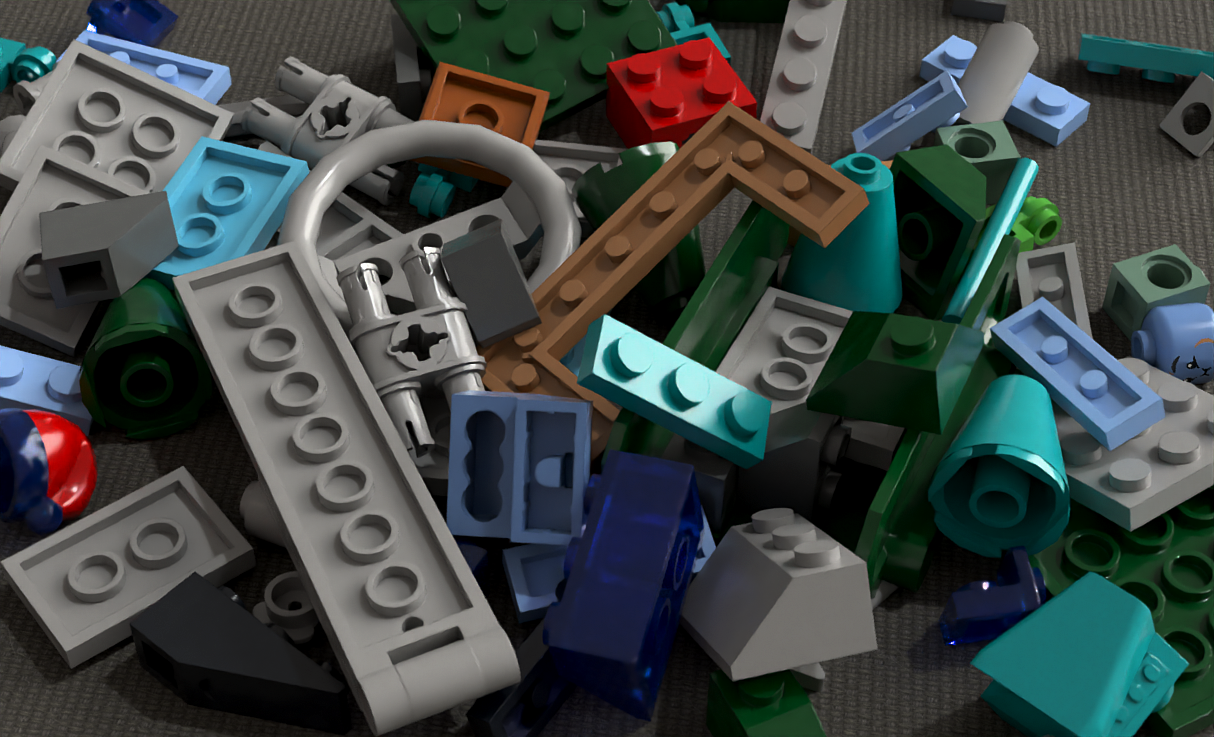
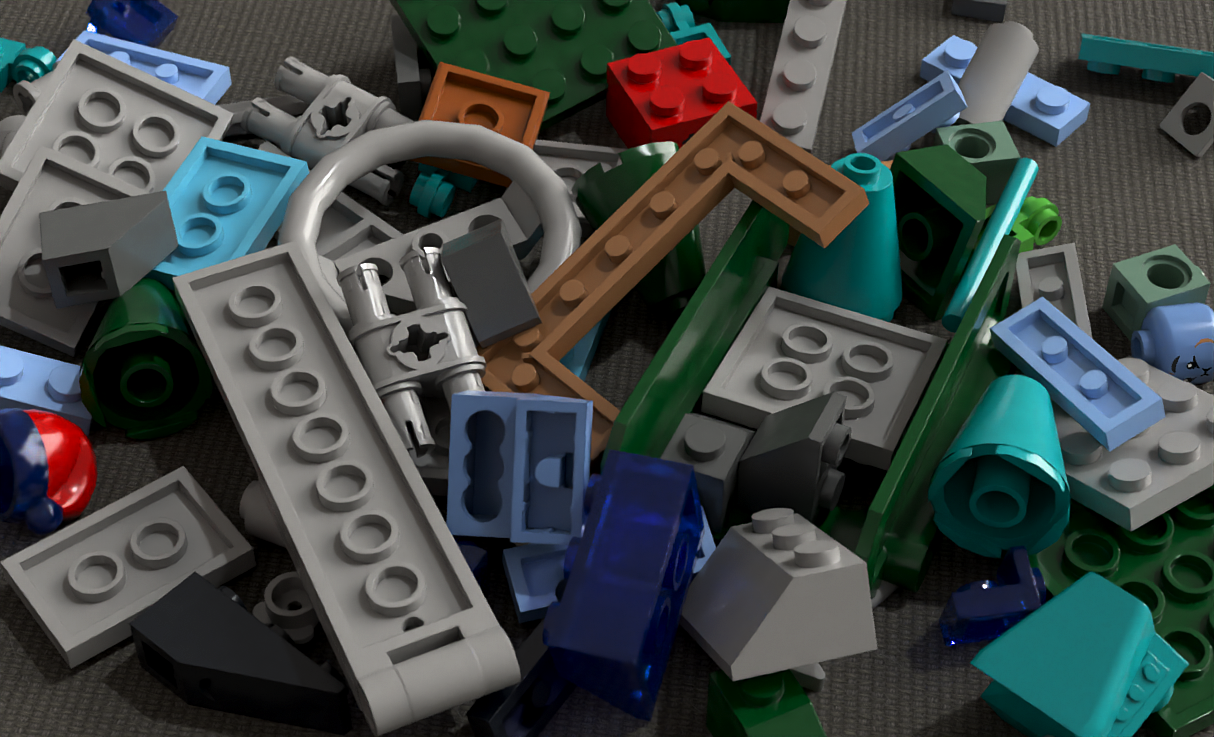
teal plate [577,314,772,469] -> none
dark green slope [806,311,984,435] -> none

